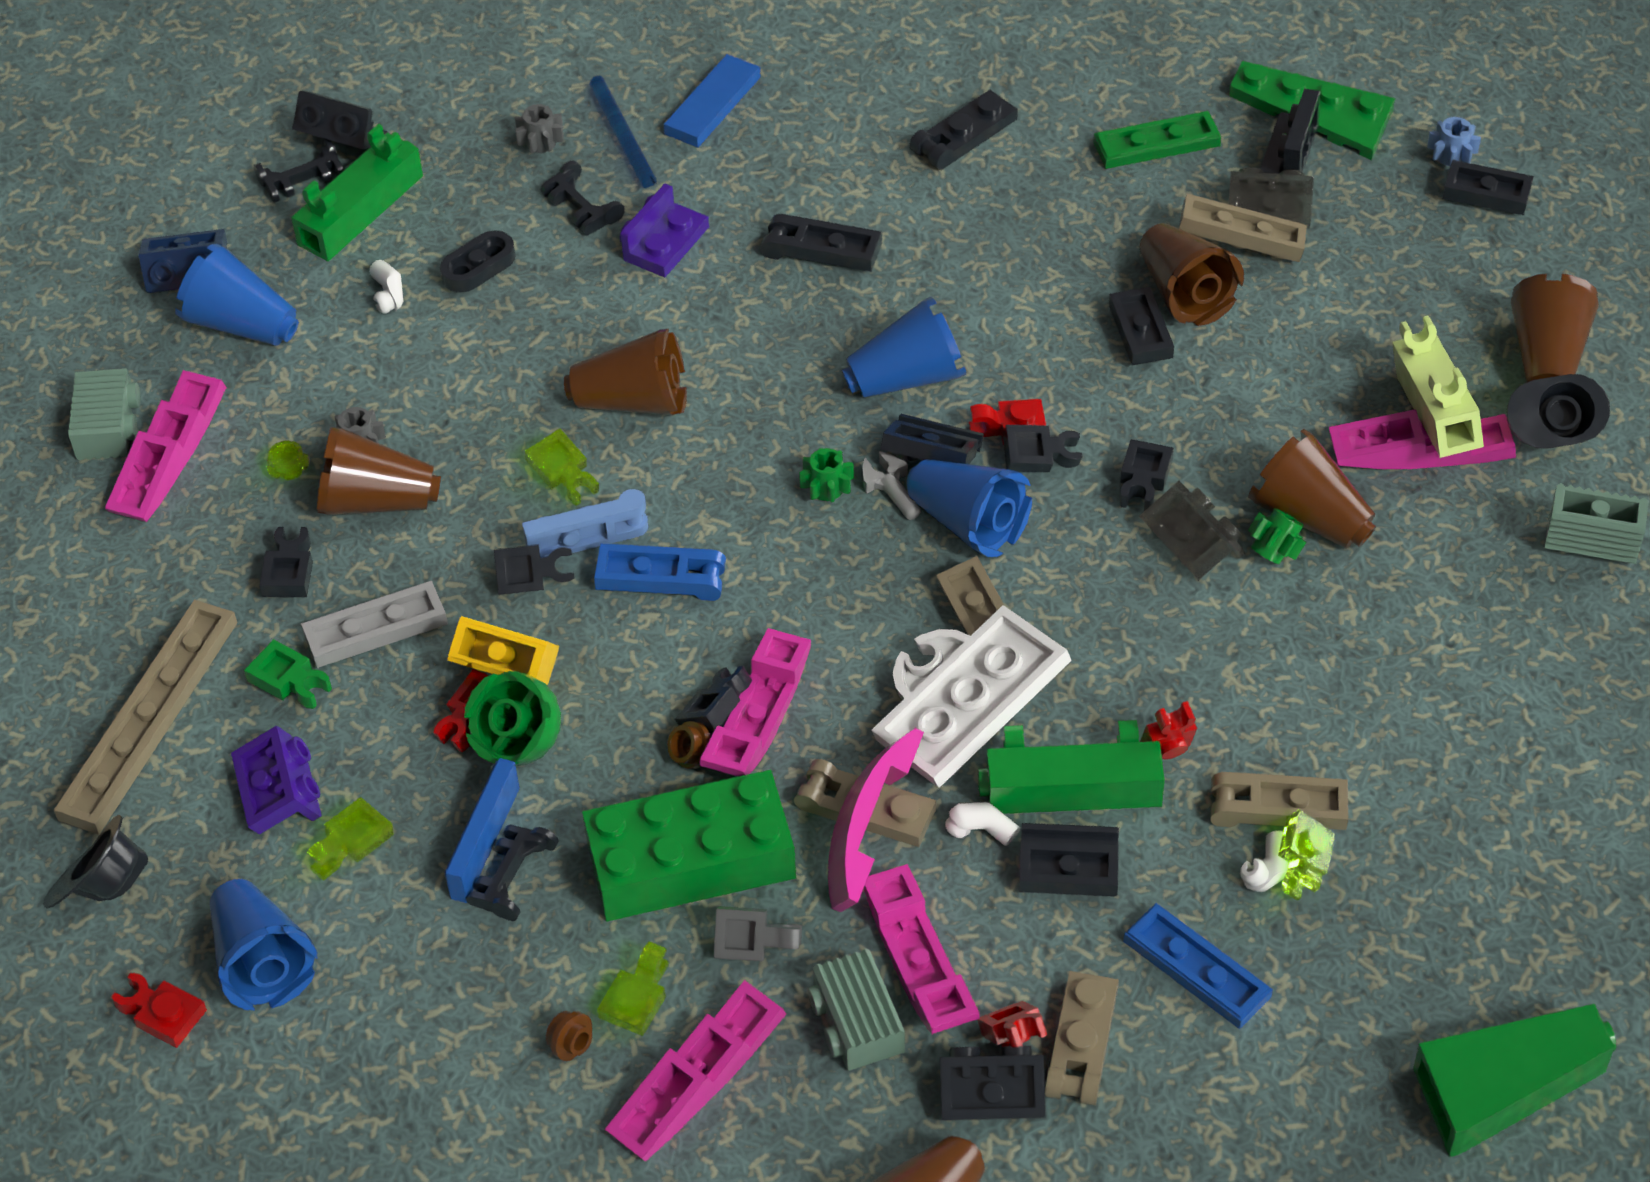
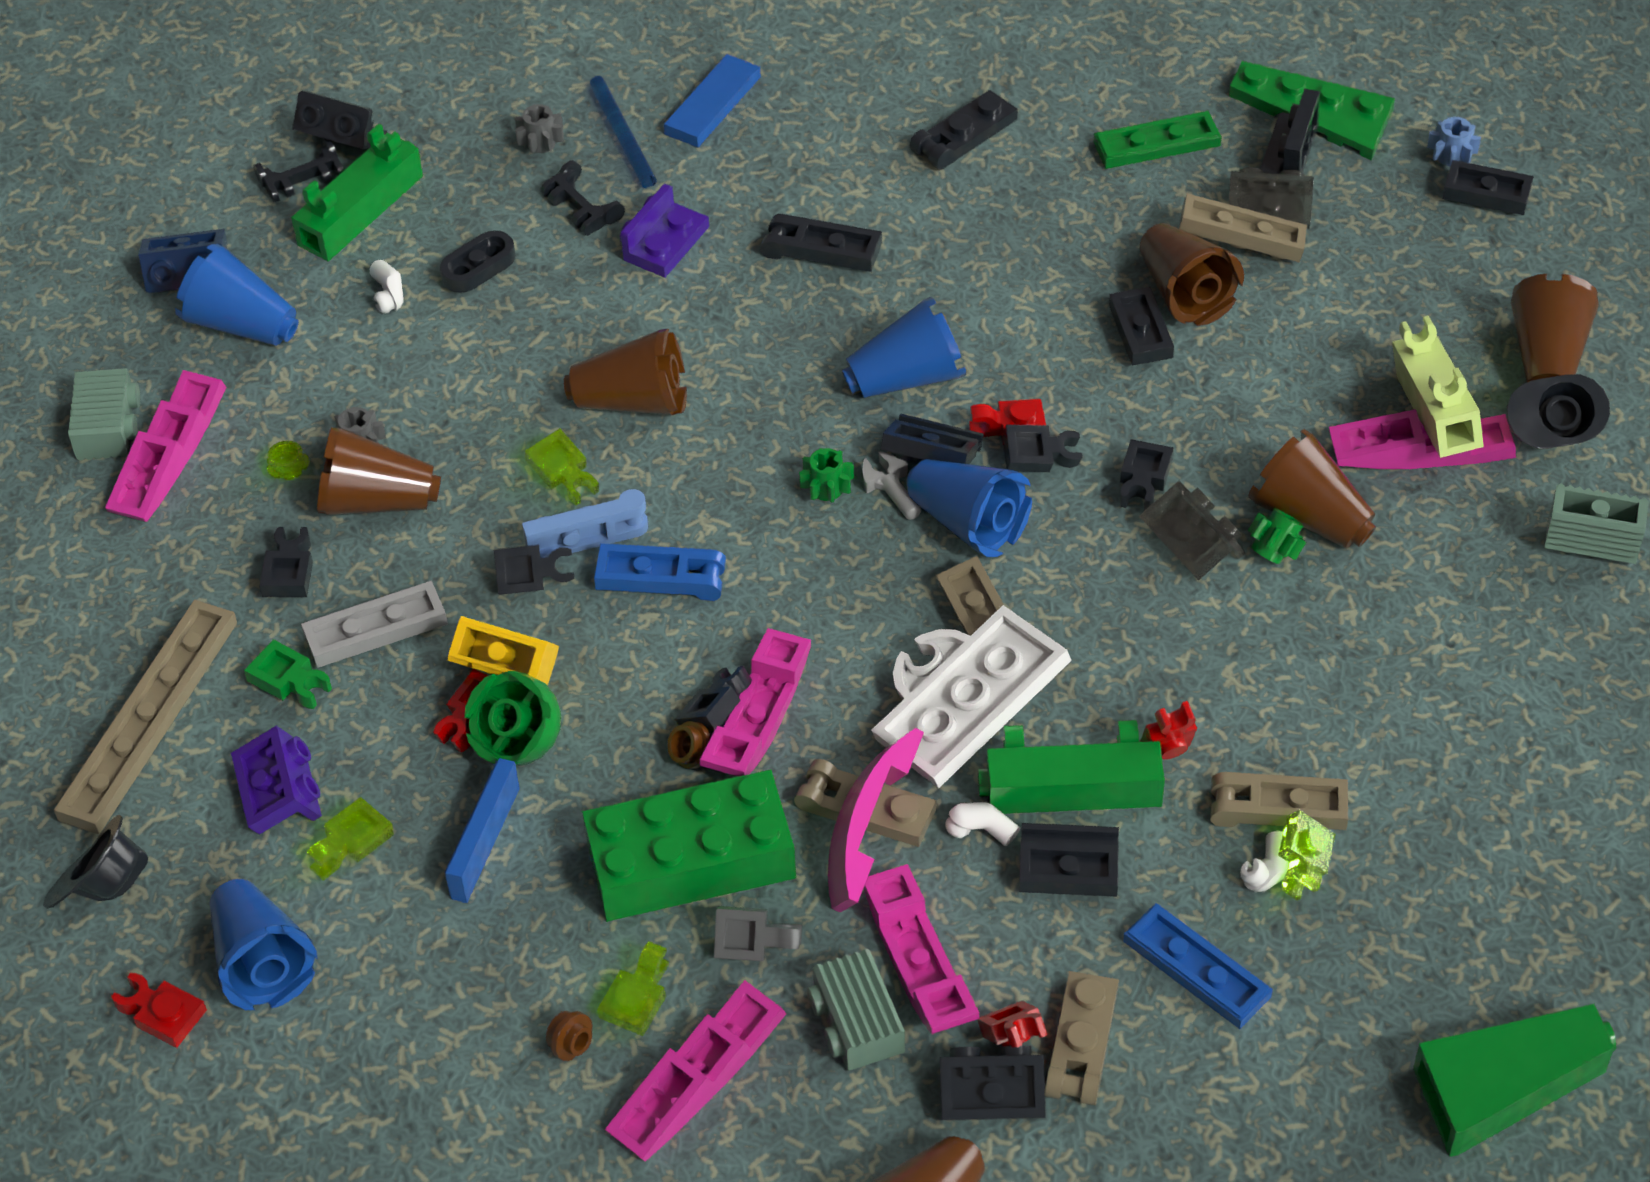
black piece [466,825,559,921] -> none

